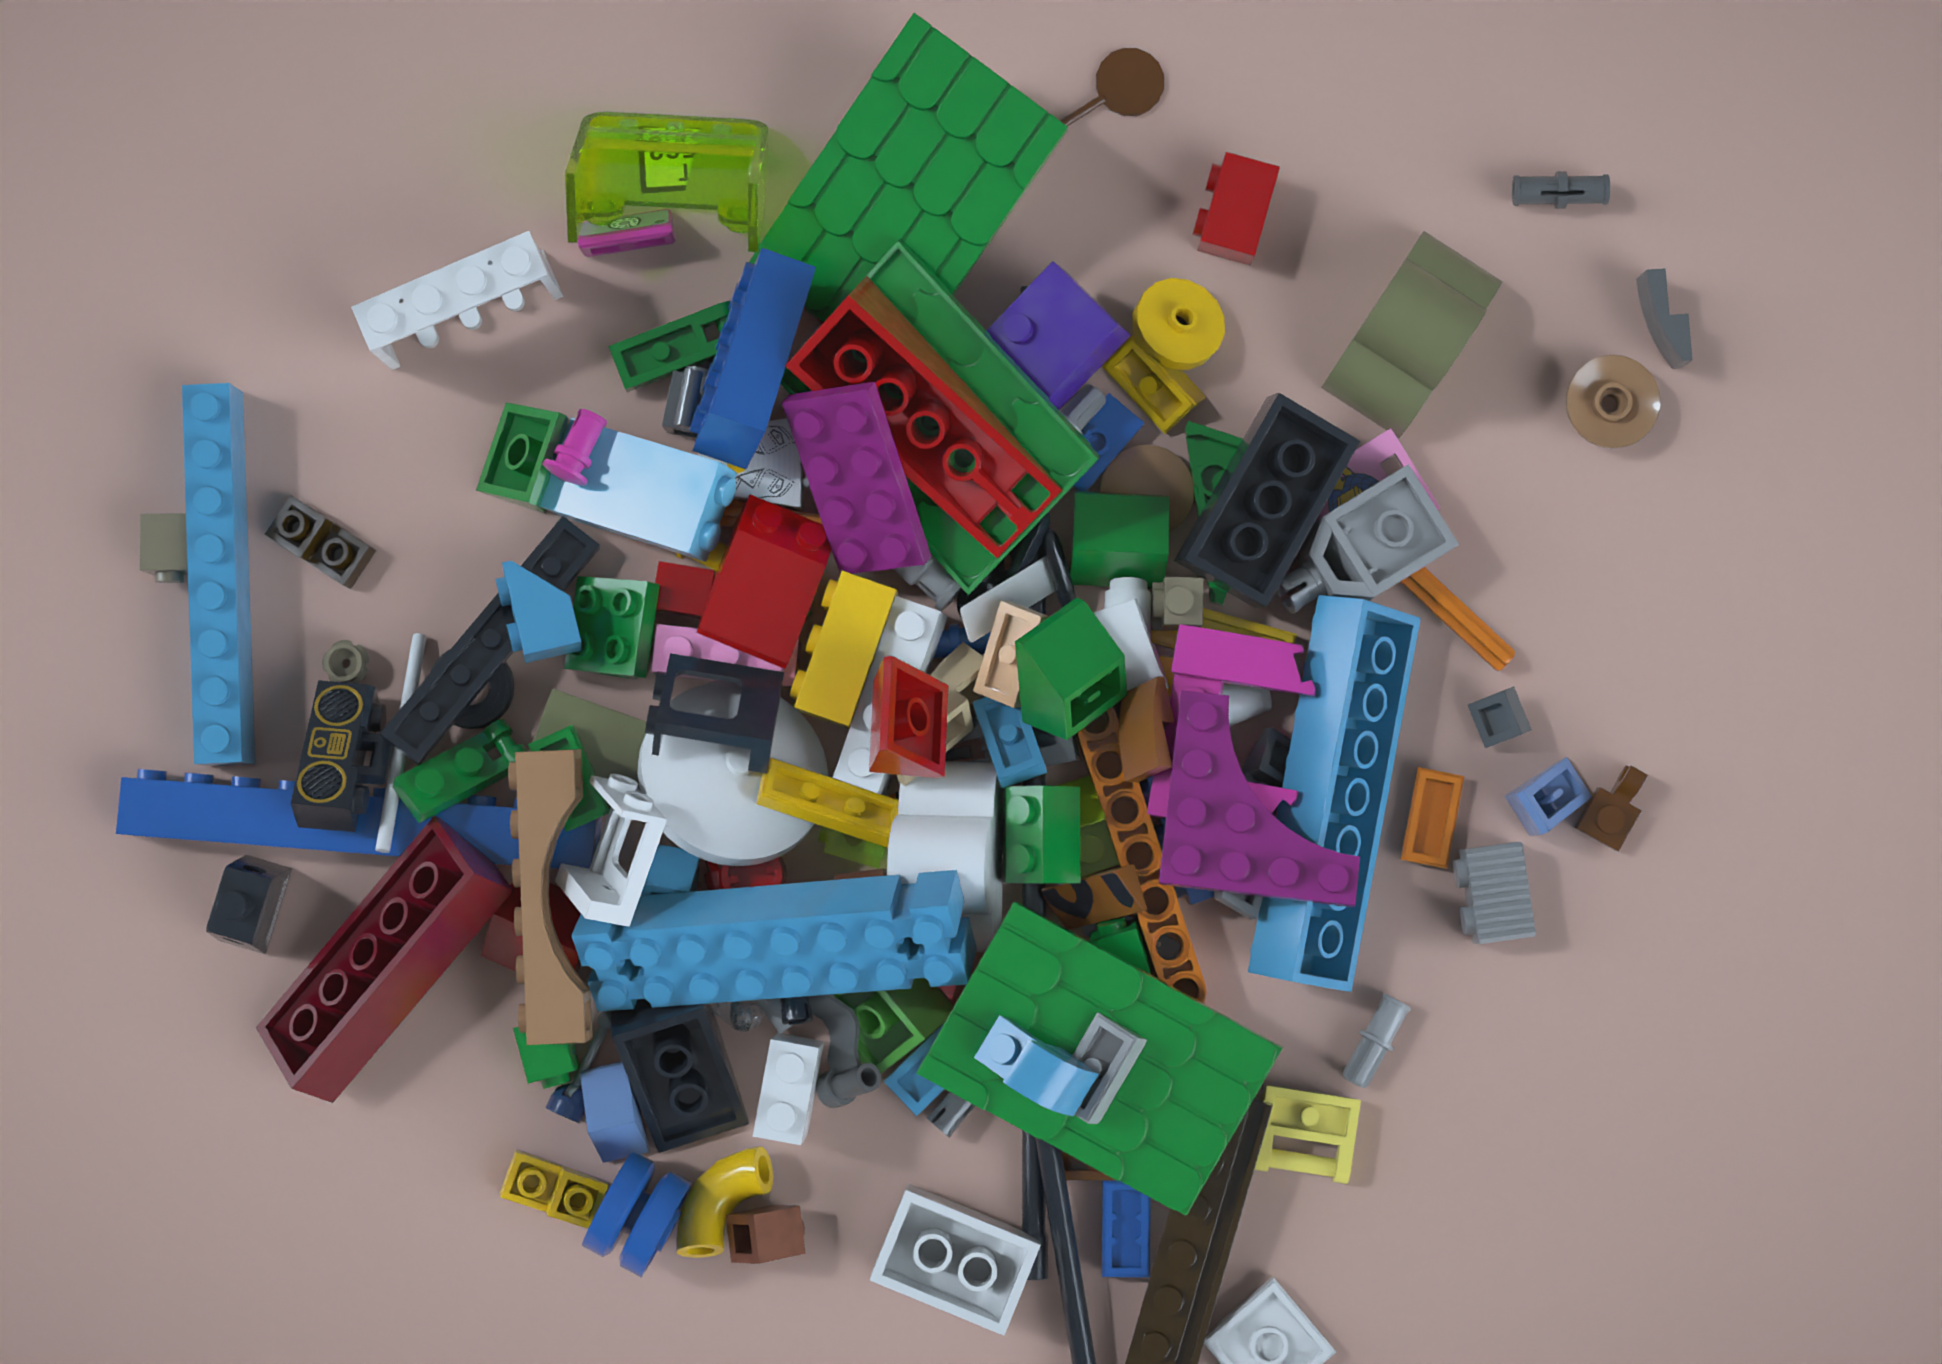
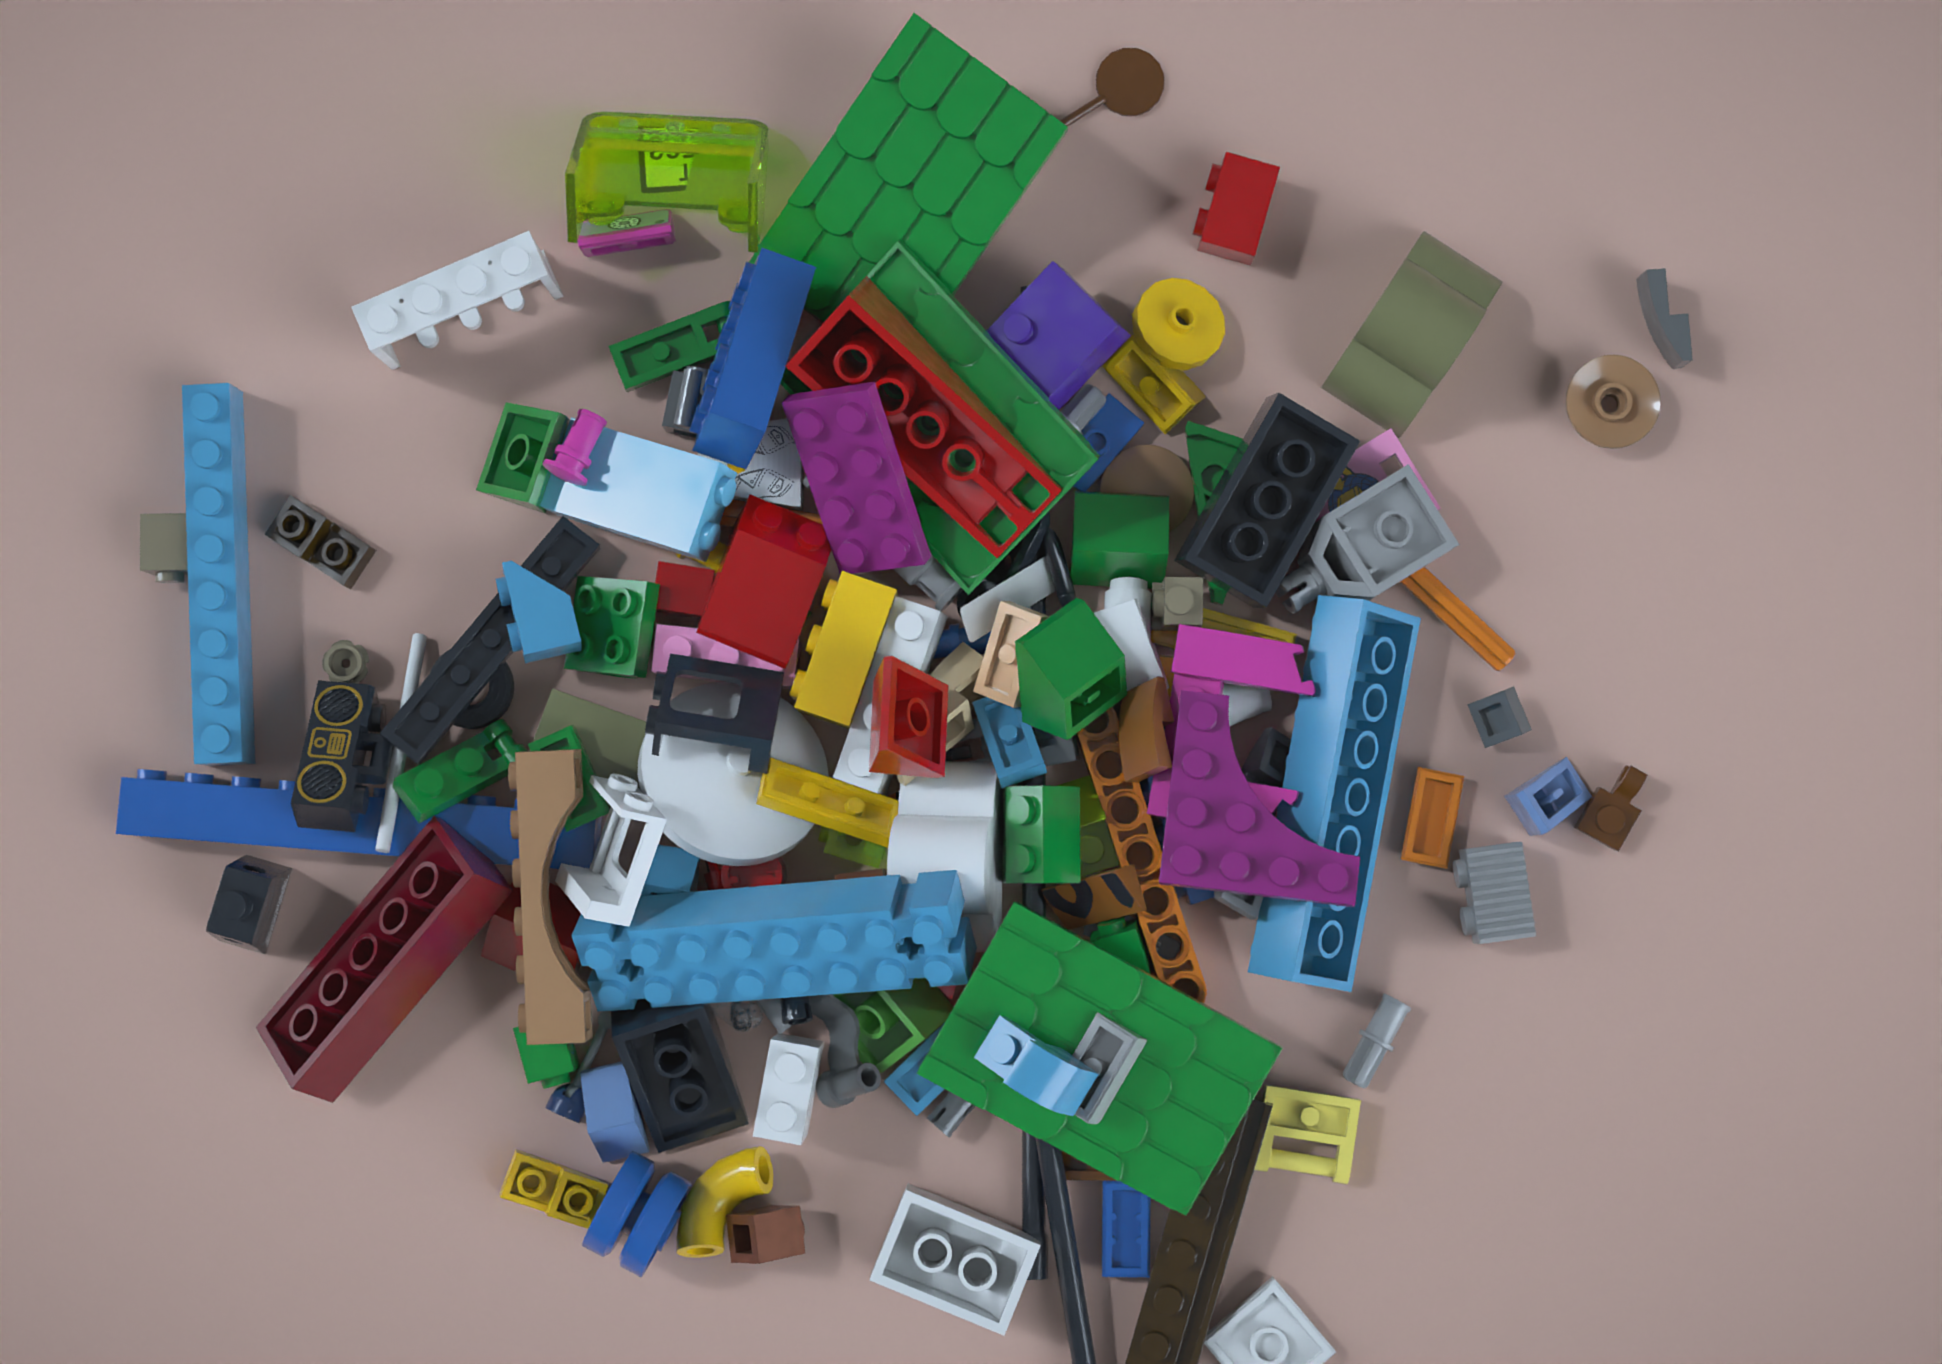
dark grey pin [1512,171,1610,209] -> none

